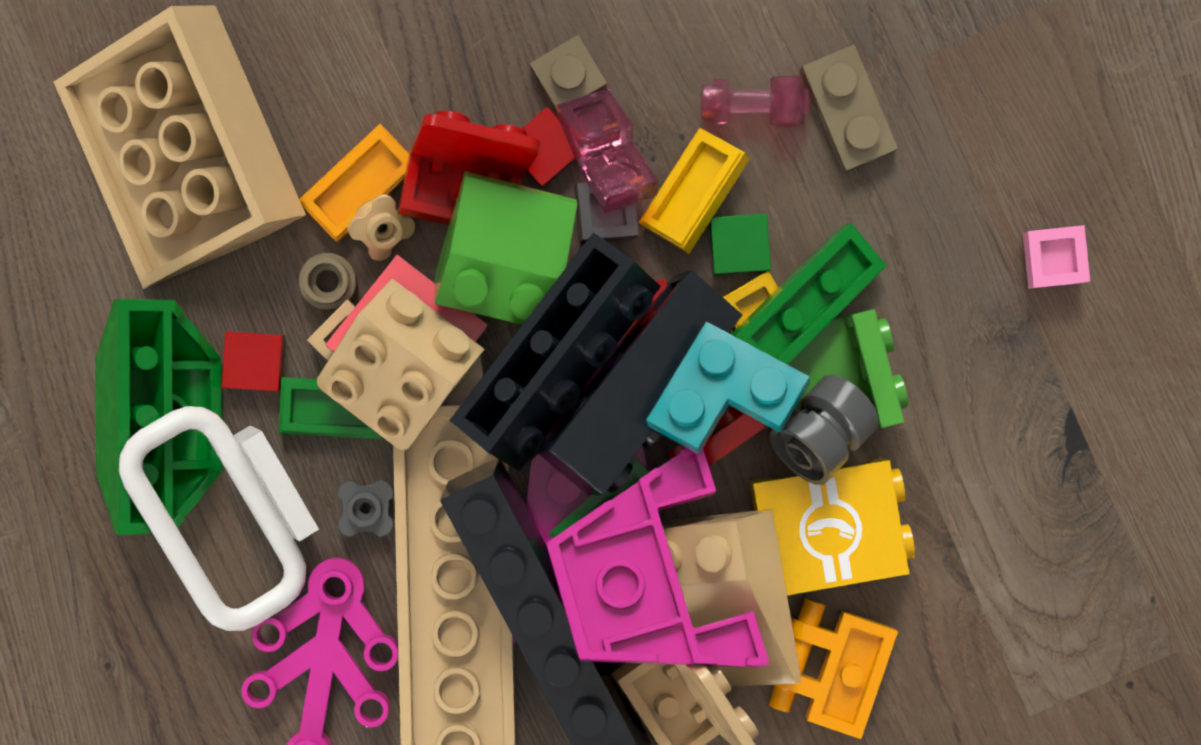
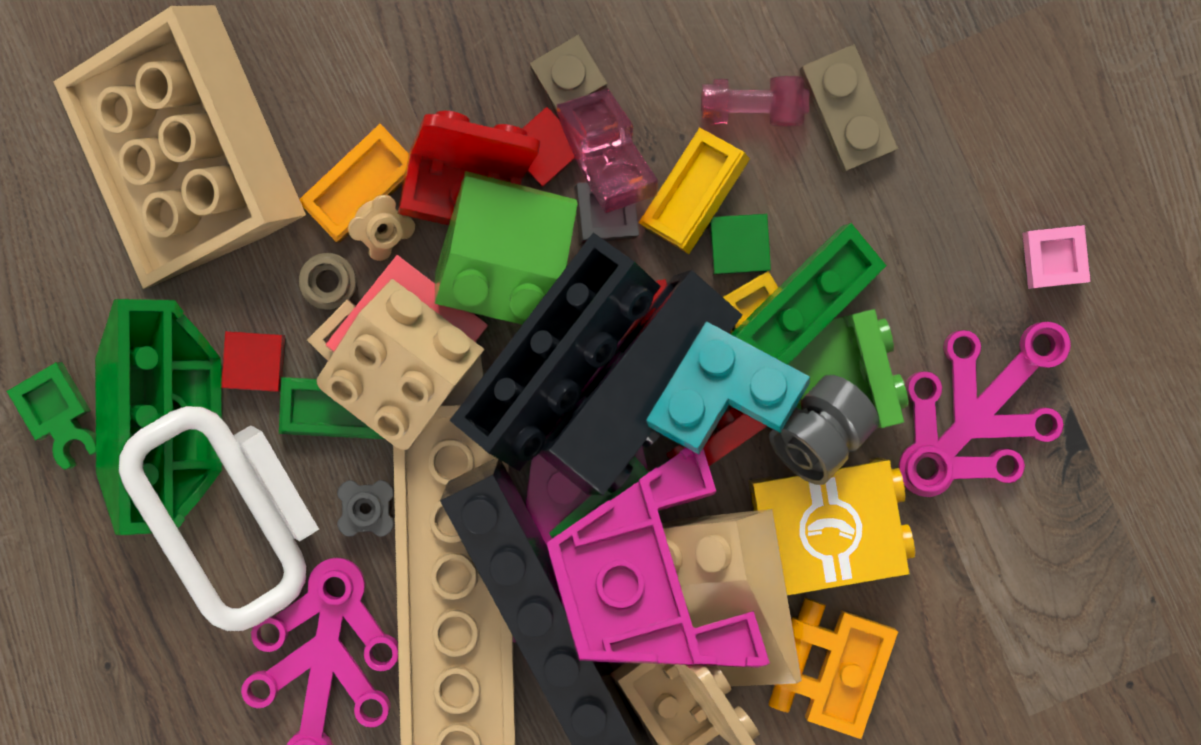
none -> green plate [6,362,96,470]
none -> dark pink plant [898,322,1071,497]

